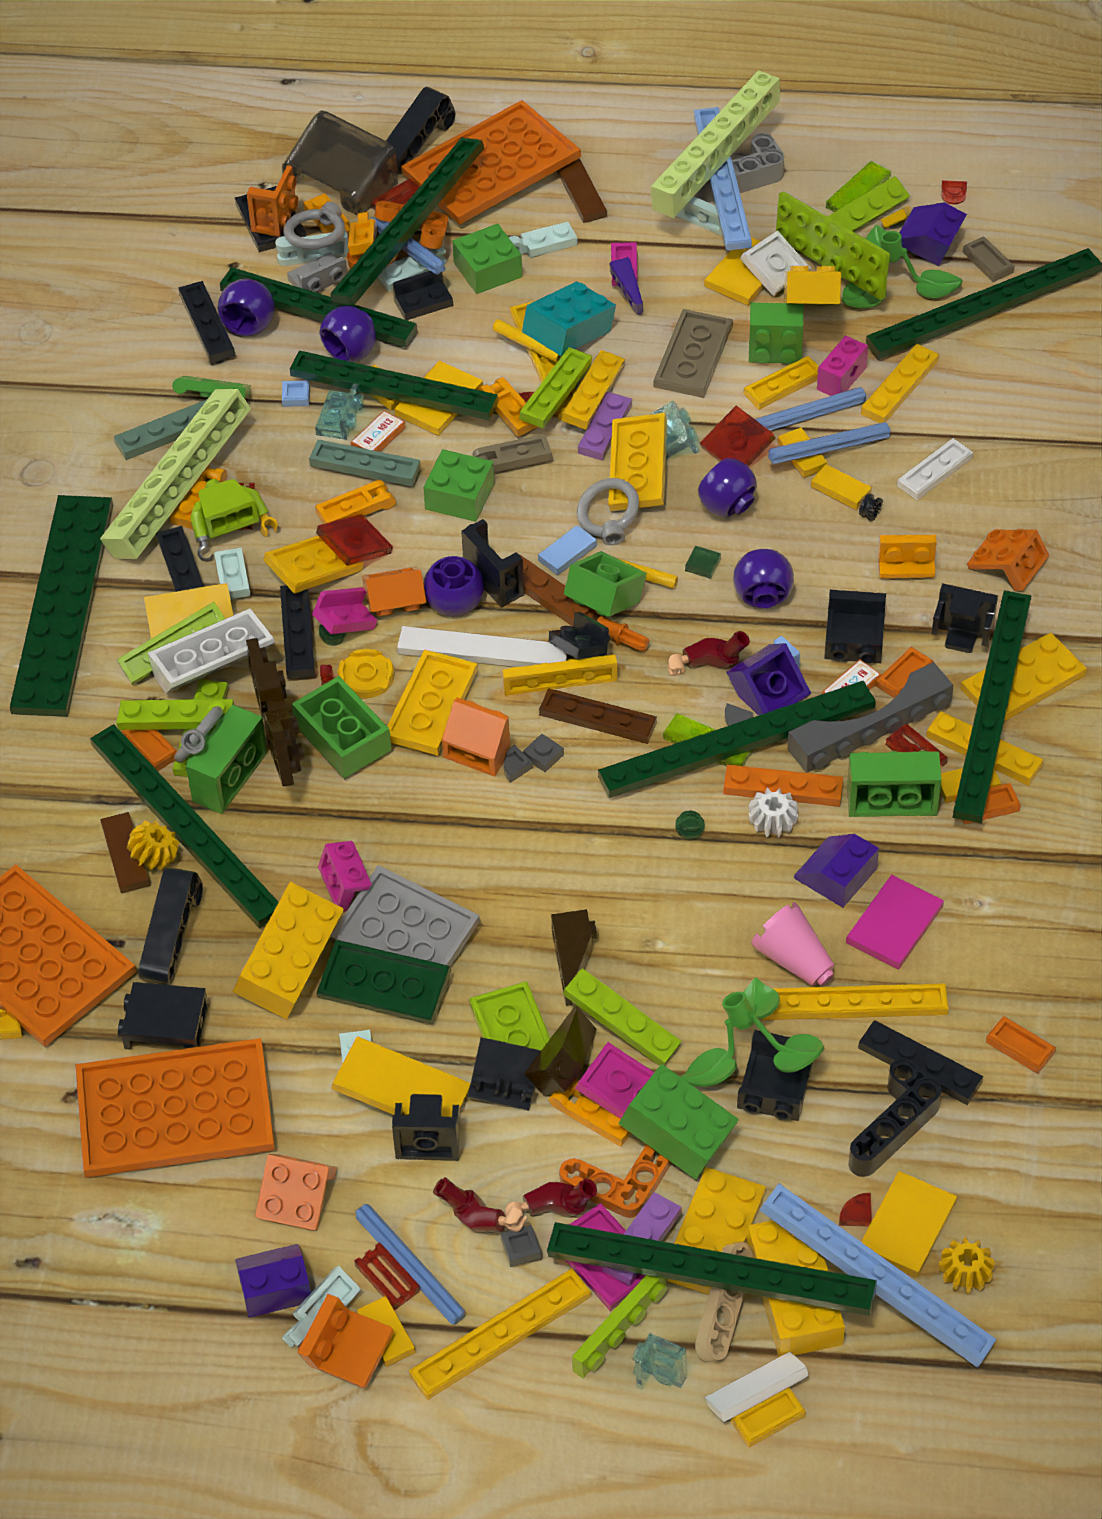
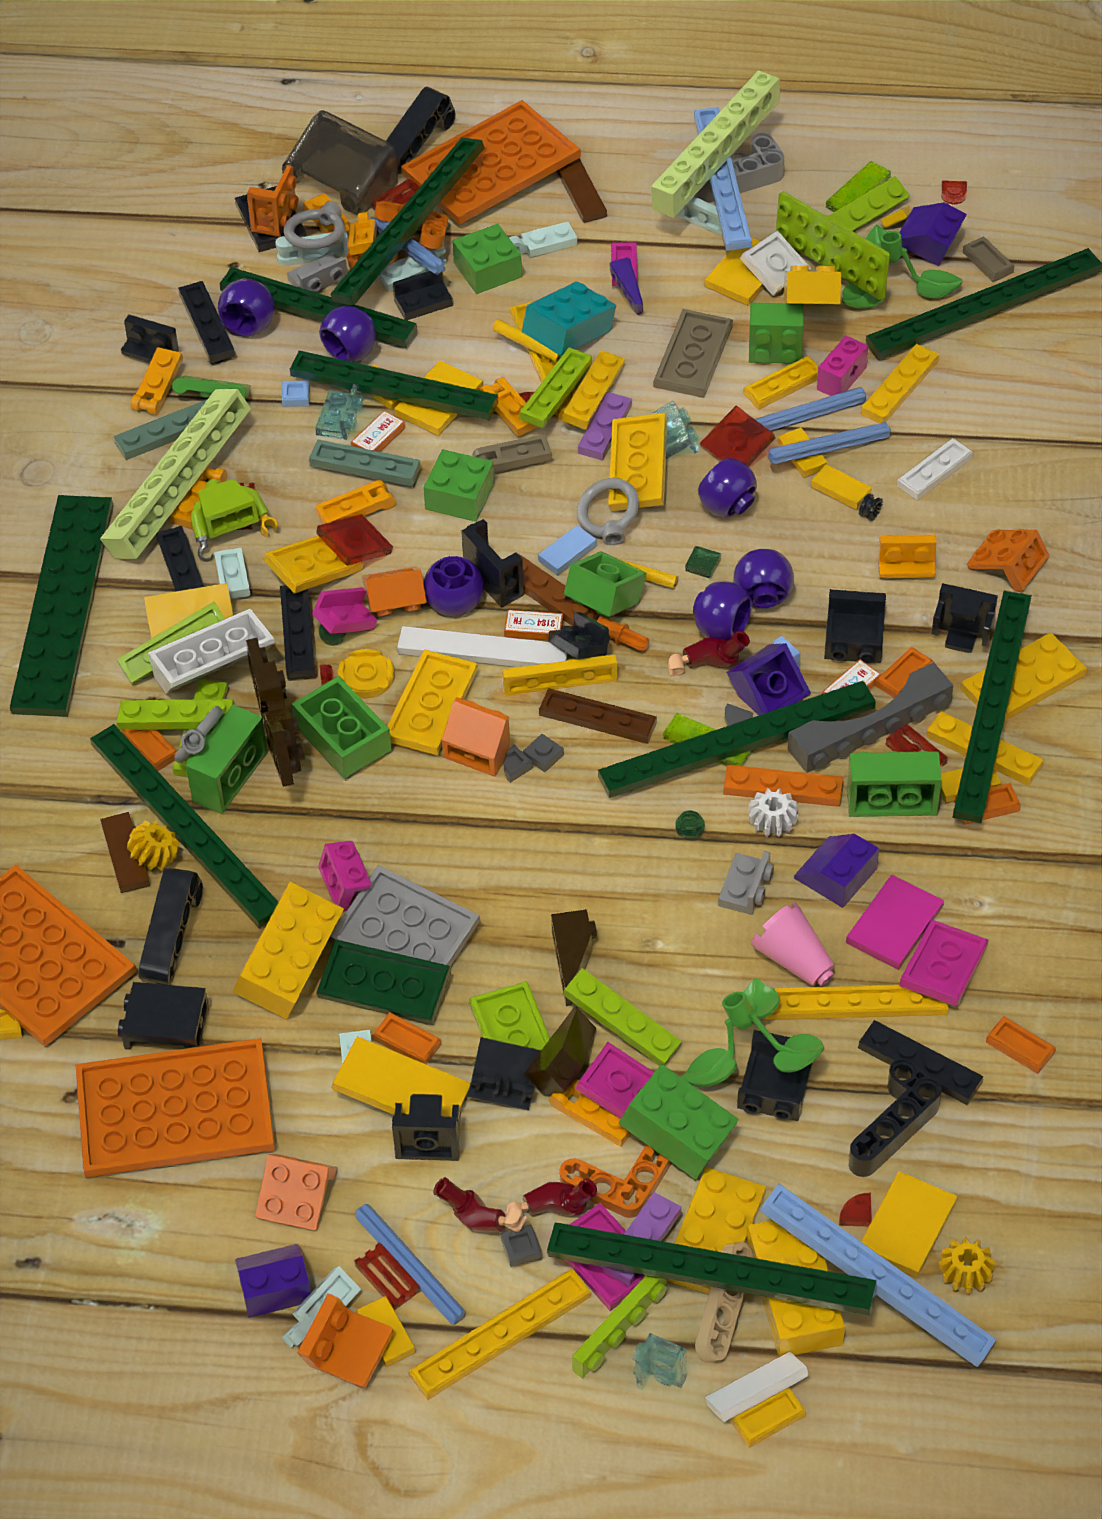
none -> black bracket [121,314,179,363]
none -> light orange plate [130,347,183,415]
none -> orange tile [372,1012,442,1065]
none -> tile [504,609,563,640]
none -> dark purple wheel [693,581,752,641]
none -> light grey bracket [718,851,774,915]
none -> dark pink tile [899,920,989,1006]

